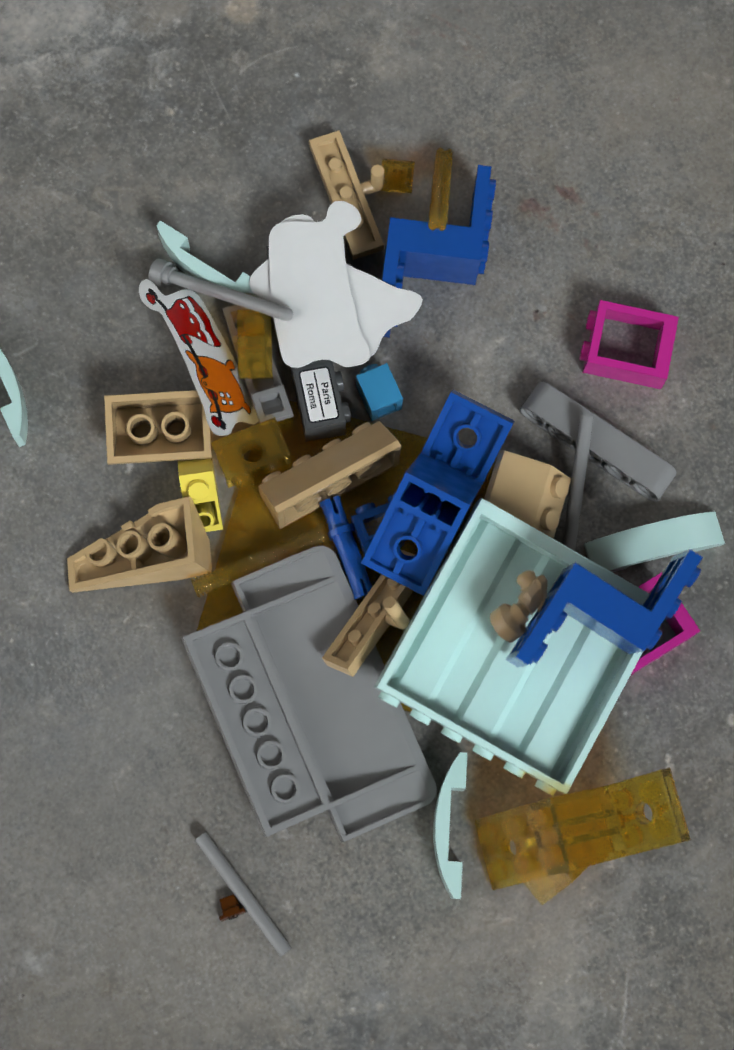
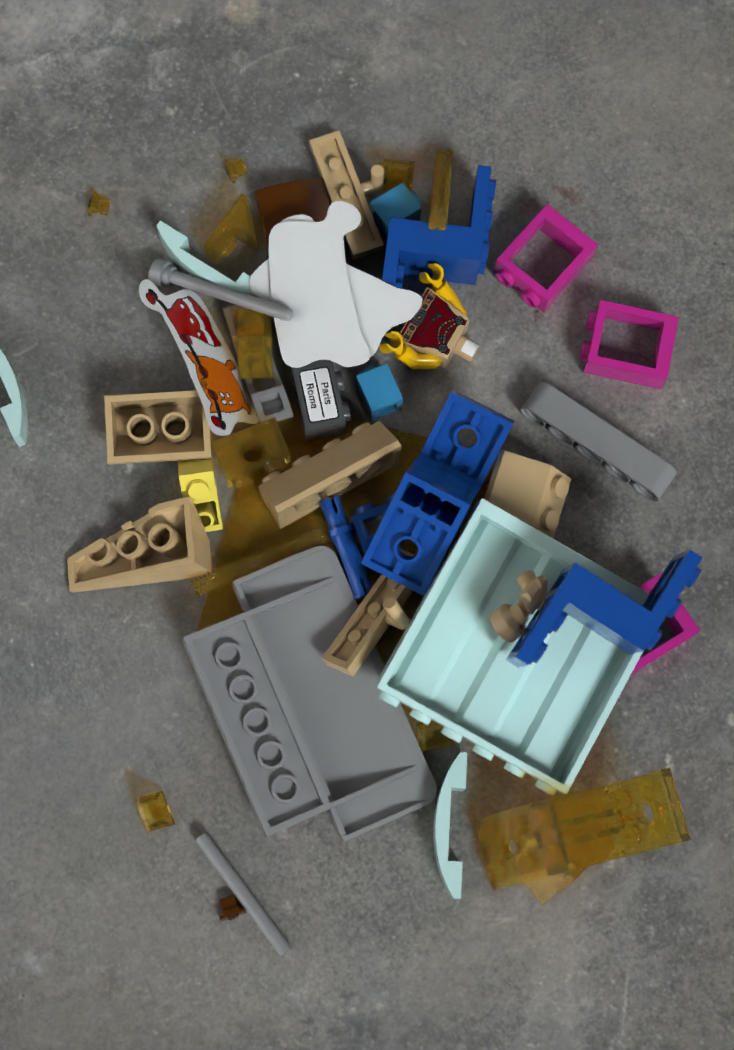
light grey bar [563,415,594,551] -> none
light aqua slope [584,511,725,572] -> none
none -> clear yellow piece [88,191,111,217]
none -> clear yellow slope [135,791,175,833]
none -> clear yellow slope [204,193,258,264]
none -> clear yellow piece [224,158,248,184]
none -> reddish brown slope [254,178,330,246]
none -> dark azure brick [370,183,422,240]
none -> torso [379,263,480,370]
none -> clear yellow slope [416,720,454,752]
none -> dark pink window [494,204,598,313]

